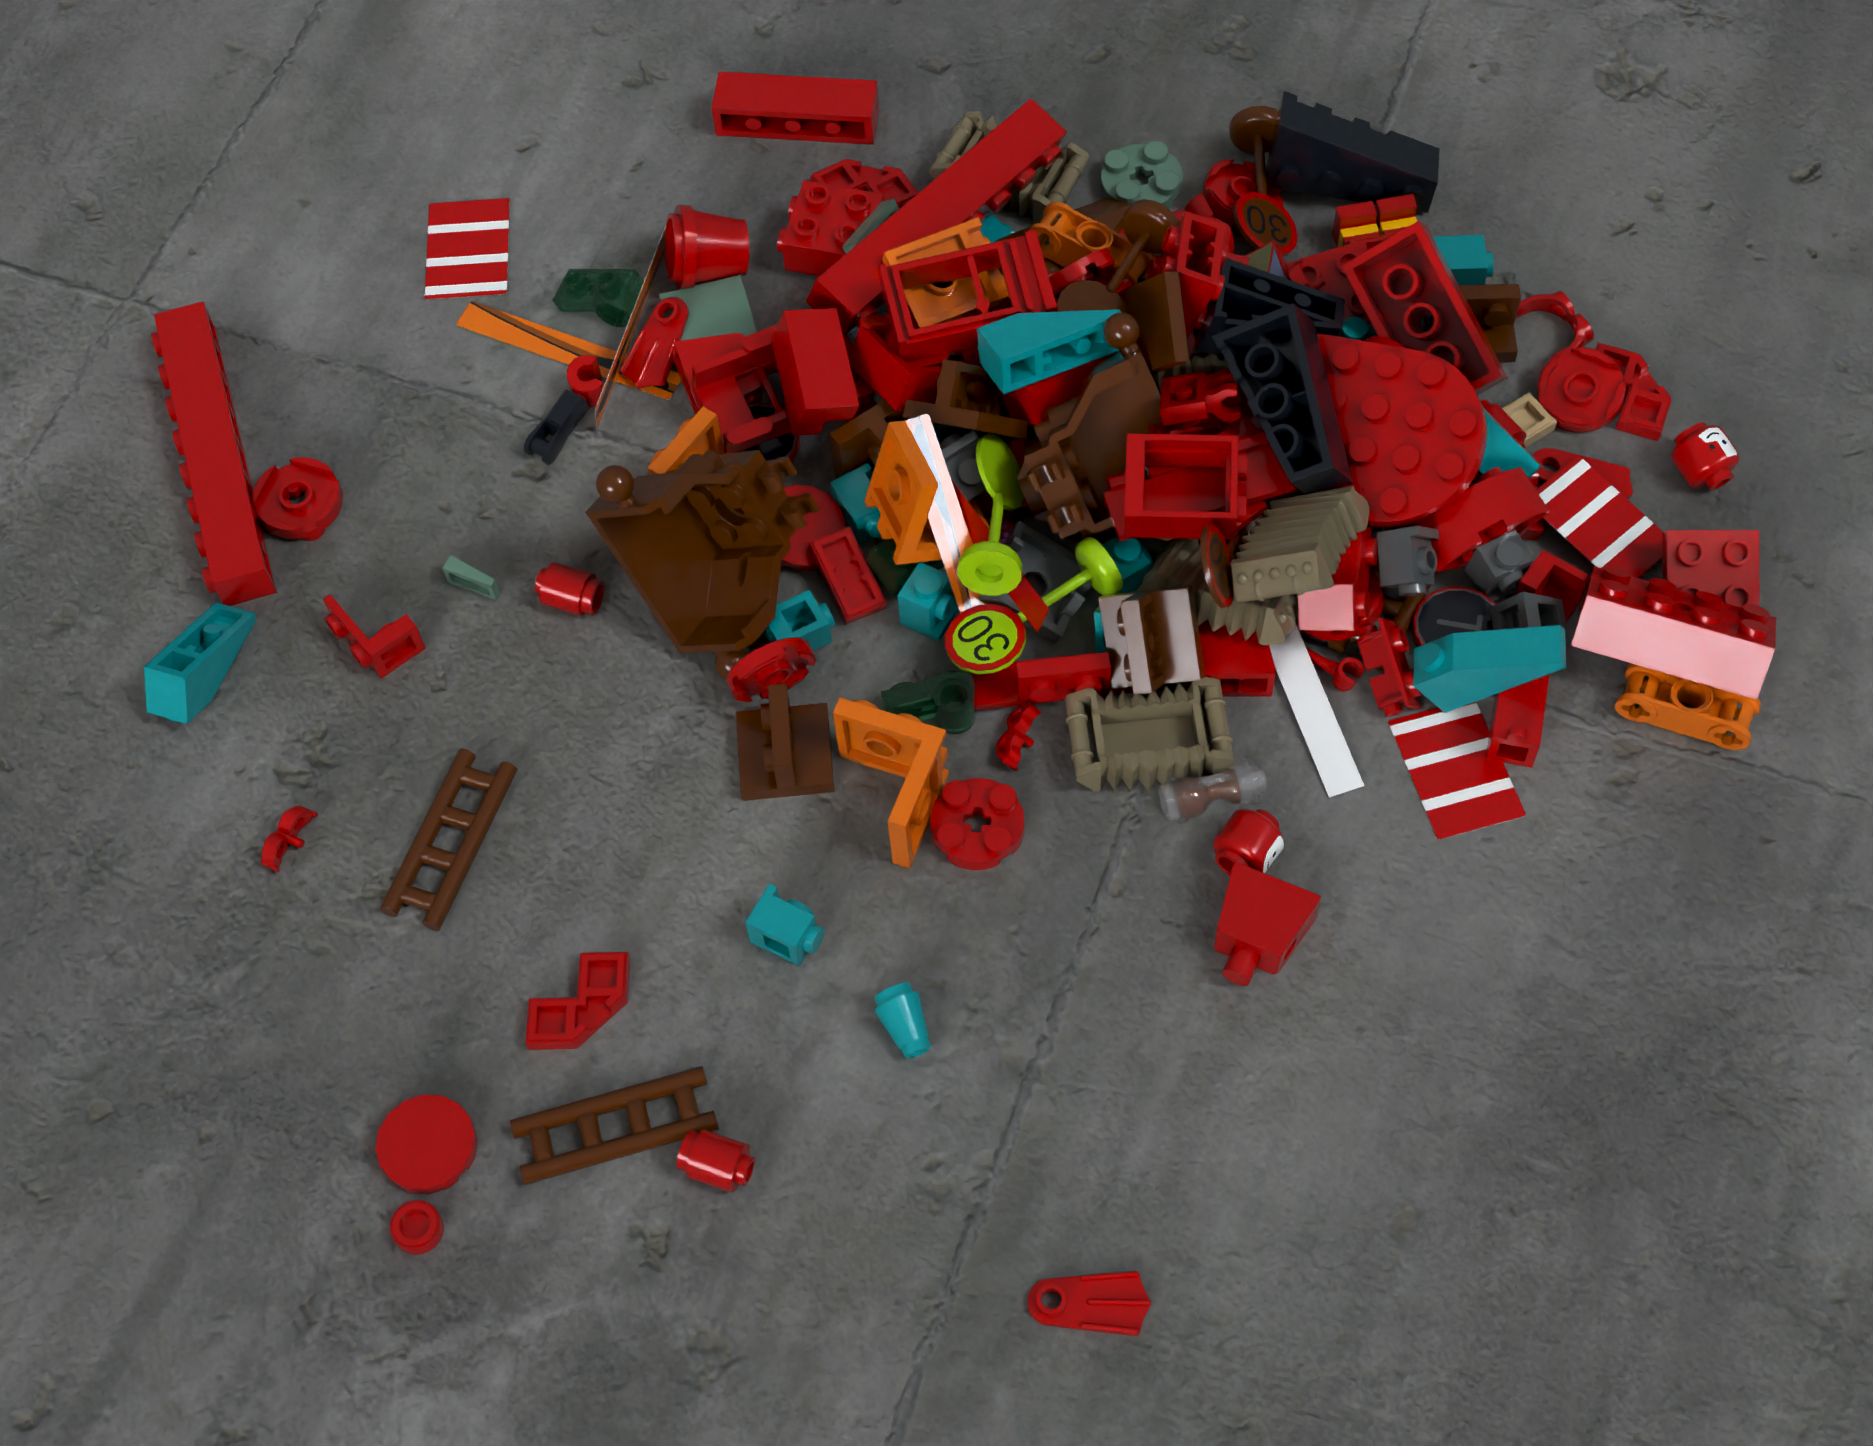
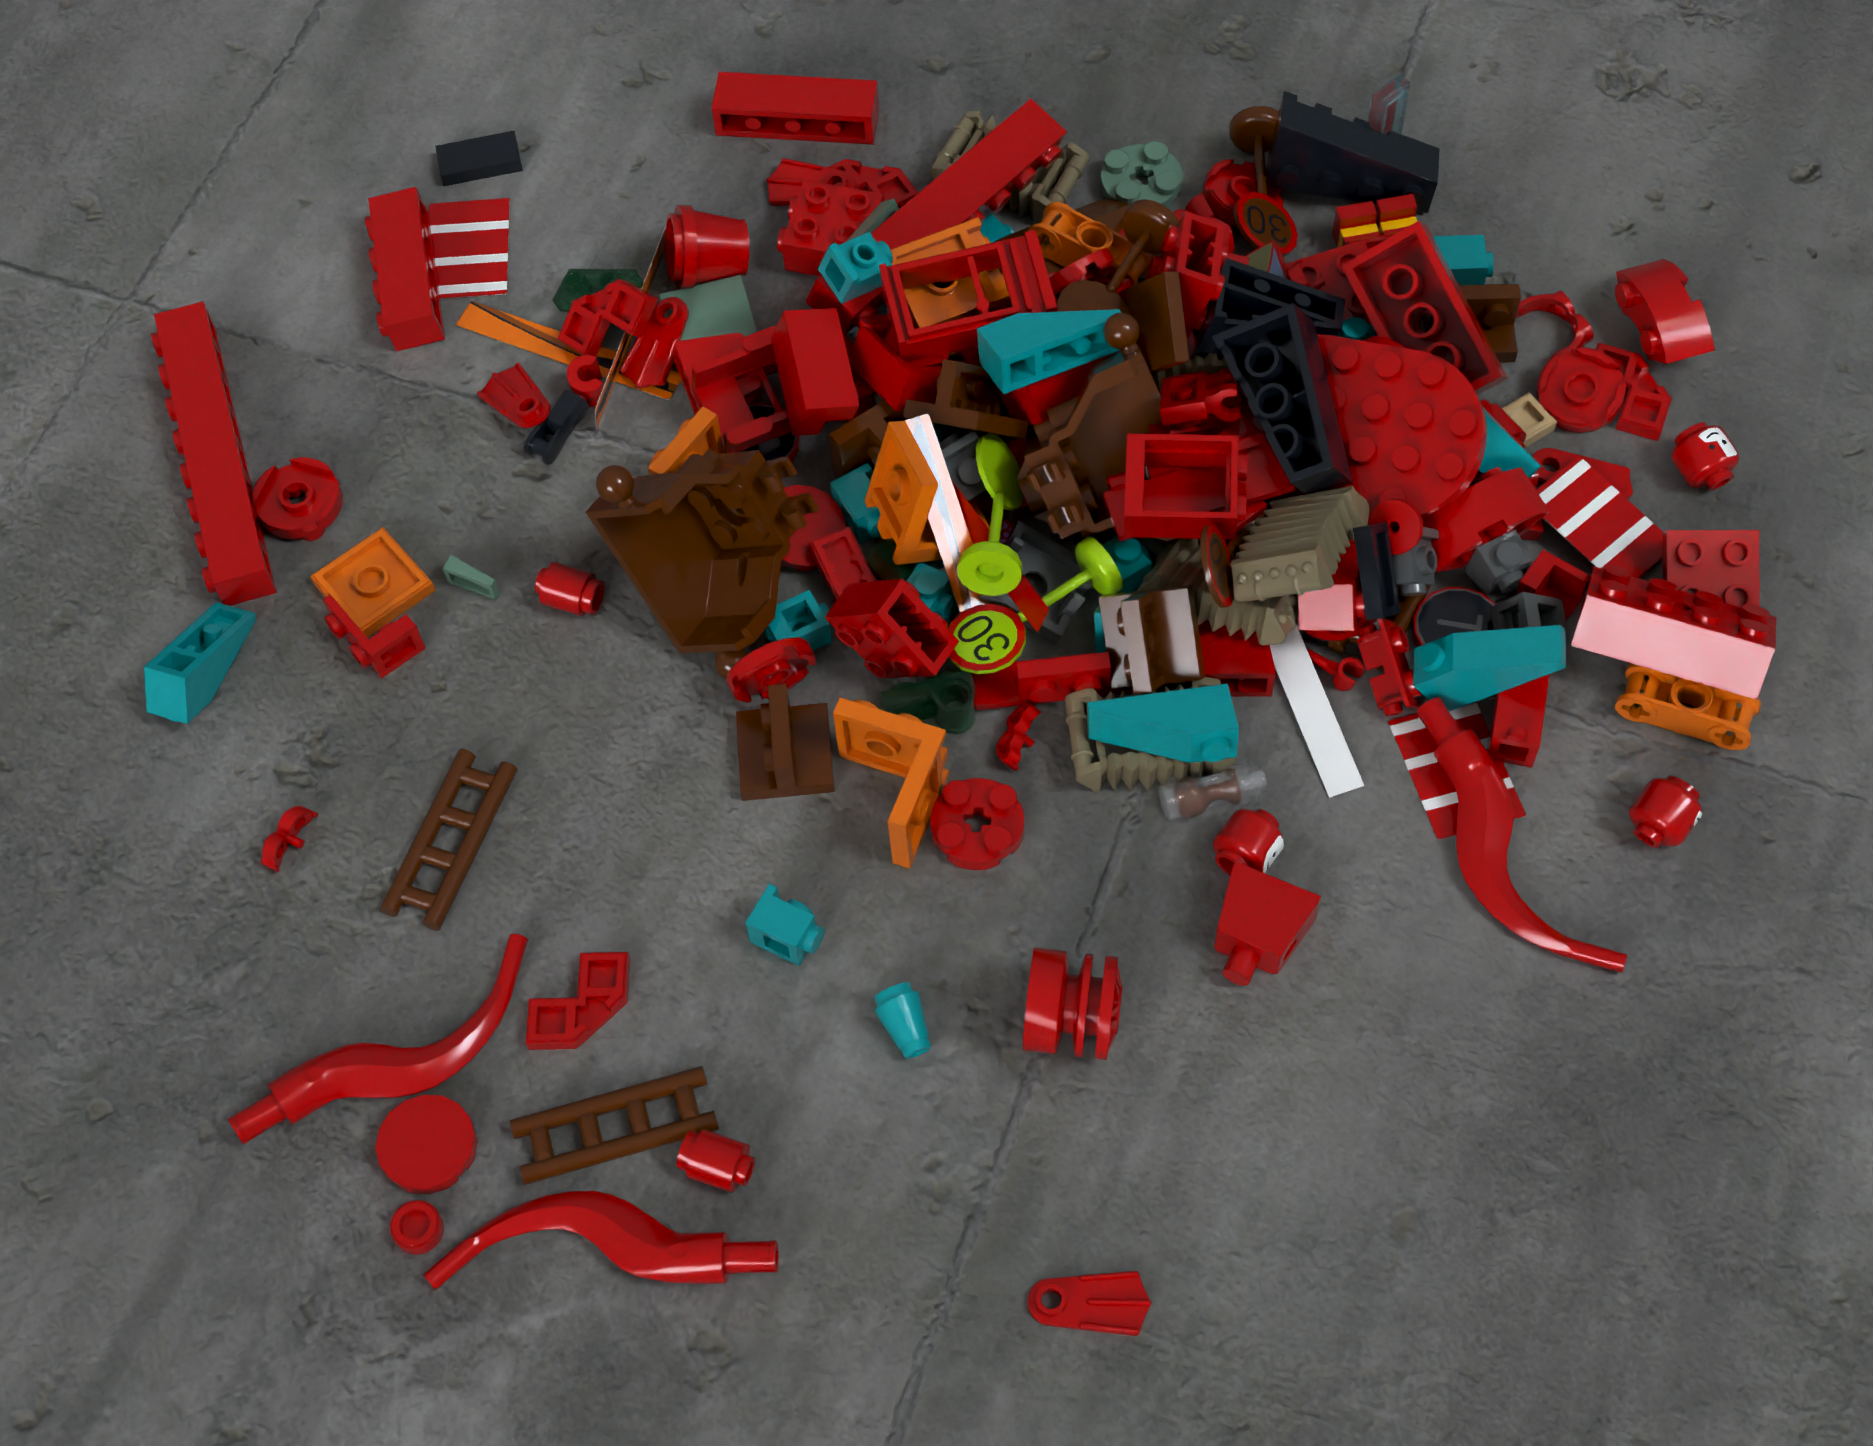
none -> red animal [227,934,528,1145]
none -> orange tile [310,527,436,638]
none -> red brick [365,186,445,351]
none -> red animal [423,1191,779,1290]
none -> black tile [435,131,523,186]
none -> red piece [477,363,551,428]
none -> red tile [557,279,658,357]
none -> red piece [766,158,856,206]
none -> teal brick [818,232,893,304]
none -> red brick [824,579,959,679]
none -> red wheel [1023,947,1123,1060]
none -> teal slope [1087,684,1239,763]
none -> black tile [1353,522,1400,620]
none -> clear light blue tile [1367,75,1410,134]
none -> red wheel [1368,499,1423,555]
none -> red animal [1417,697,1627,973]
none -> red brick [1615,259,1715,364]
none -> red head [1629,775,1702,848]

